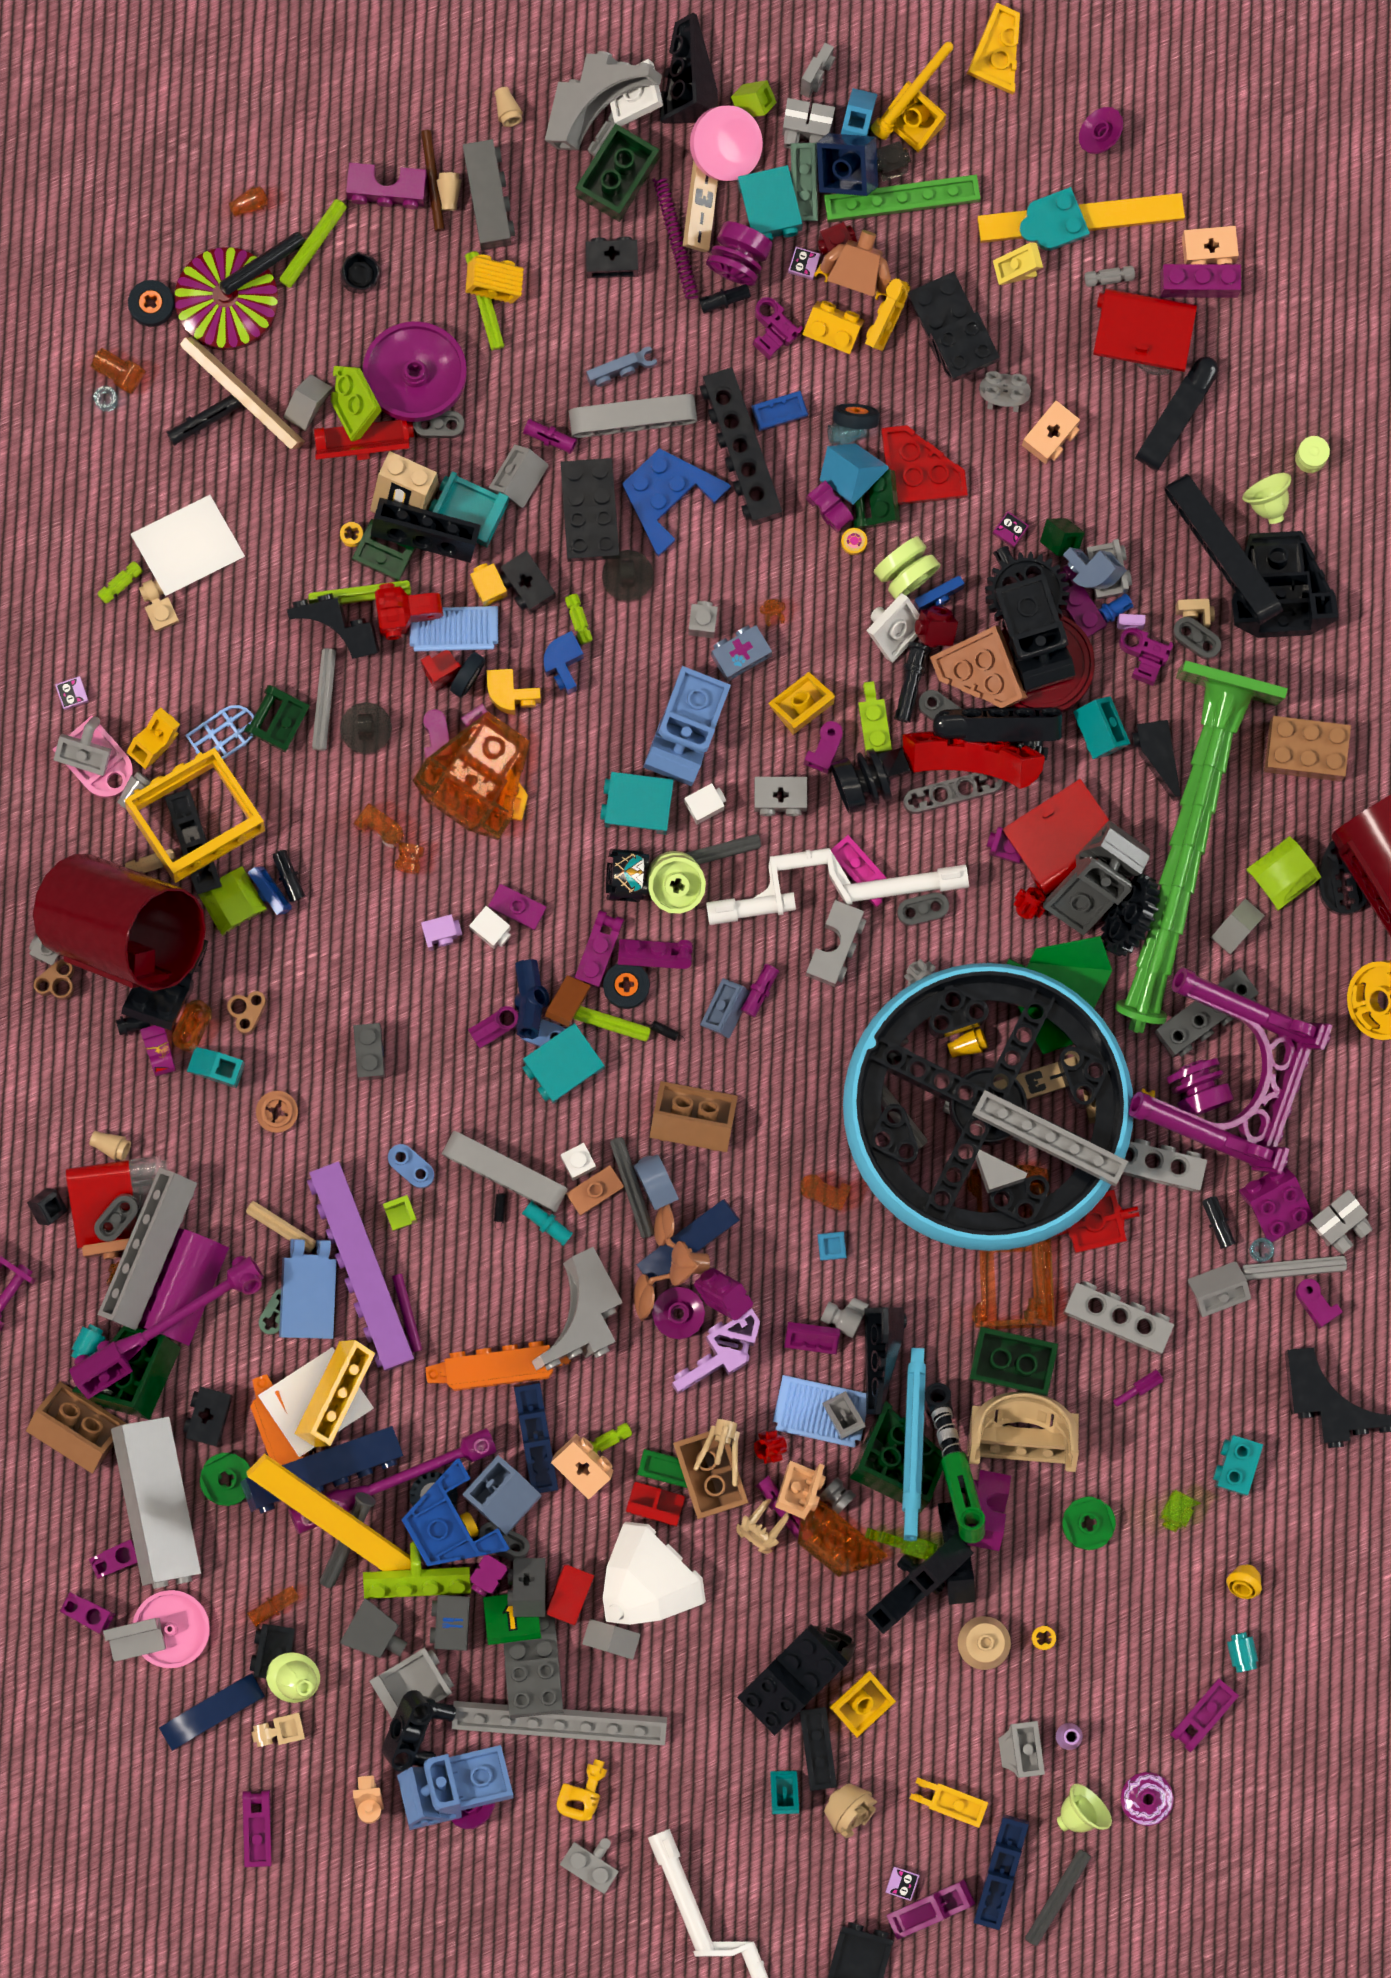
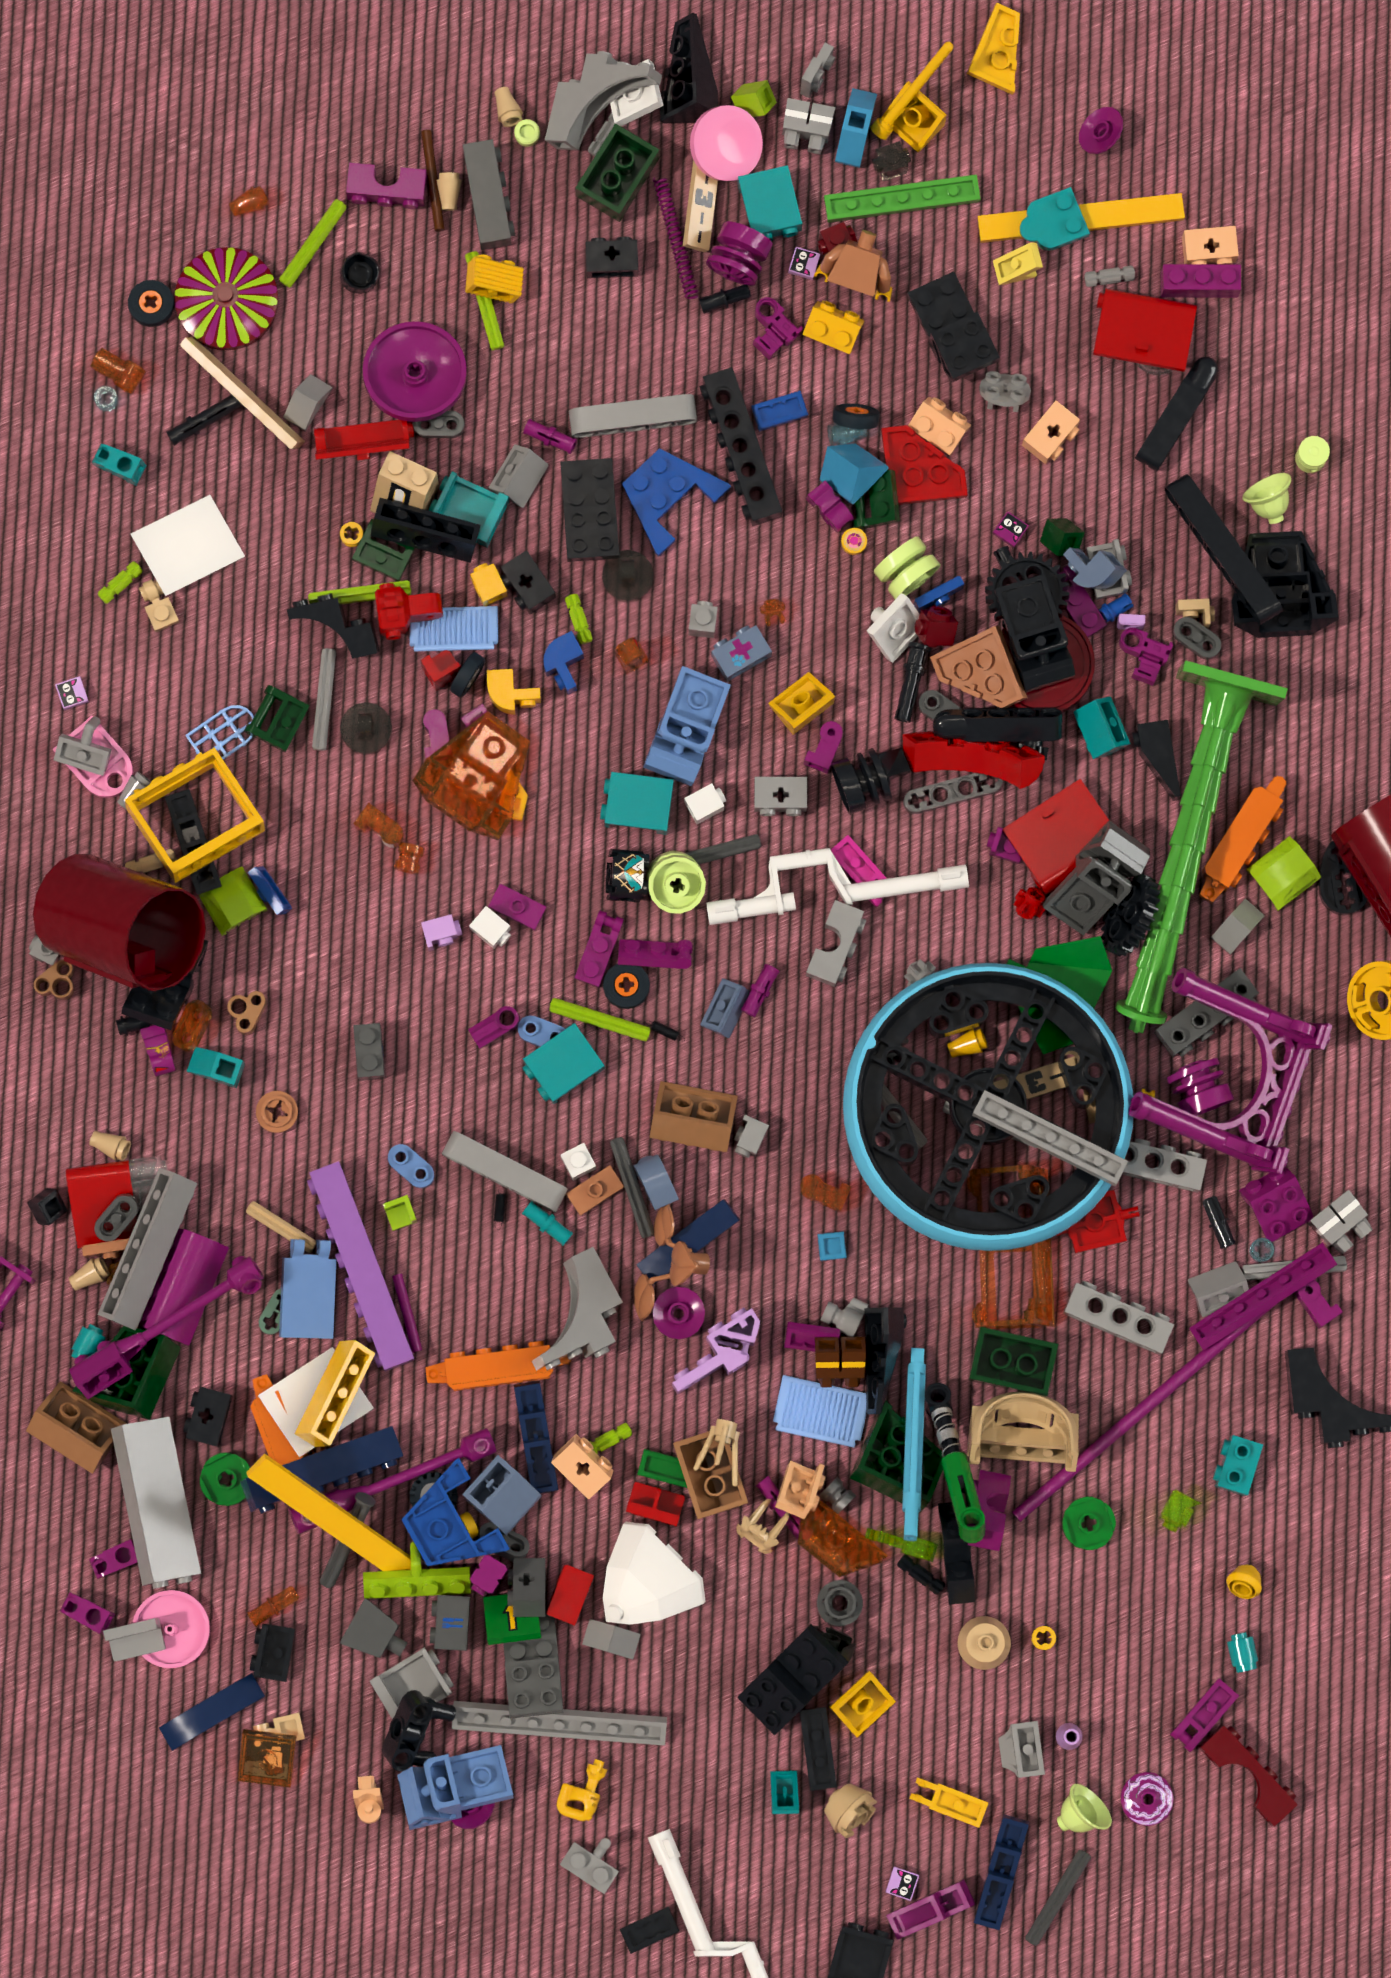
yellow brick [126,707,180,770] -> none
black axle [219,232,305,295] -> none
magenta plate [242,1790,272,1867] -> none
yellowish green hat [266,1652,320,1703] -> none
black axle [273,850,305,902] -> none
lime tile [331,366,382,441] -> none
dark blue piece [515,959,550,1039] -> none
dark orange tile [545,975,591,1027] -> none
sand blue plate [586,347,657,387] -> none
magenta brick [694,1268,754,1321] -> none
red gear [754,1430,787,1464] -> none
sand green tile [790,143,818,221] -> none
dark blue brick [817,133,878,196] -> none
light grey slope [822,1391,866,1440] -> none
lime plate [858,681,892,755] -> none
yellow hinge [865,278,910,352] -> none
black arch [865,1533,974,1634] -> none
dark grey plate [897,892,949,926] -> none
light grey slope [975,1149,1027,1193] -> none
magenta axle [1113,1369,1164,1407] -> none
medium nougat brick [1264,716,1351,782] -> none
none -> tan cone [69,1257,110,1291]
none -> teal leg [92,444,147,486]
none -> clear orange tile [238,1729,297,1788]
none -> yellowish green tile [514,119,540,147]
none -> clear orange leg [615,637,649,674]
none -> black plate [620,1907,679,1954]
none -> light grey brick [734,1115,769,1158]
none -> reddish brown hips [814,1337,866,1388]
none -> dark grey piece [816,1580,863,1626]
none -> light nougat bracket [908,397,971,455]
none -> magenta piece [1012,1302,1279,1522]
none -> magenta plate [1189,1242,1337,1351]
none -> orange hinge [1199,775,1287,904]
none -> dark red arch [1199,1725,1298,1827]

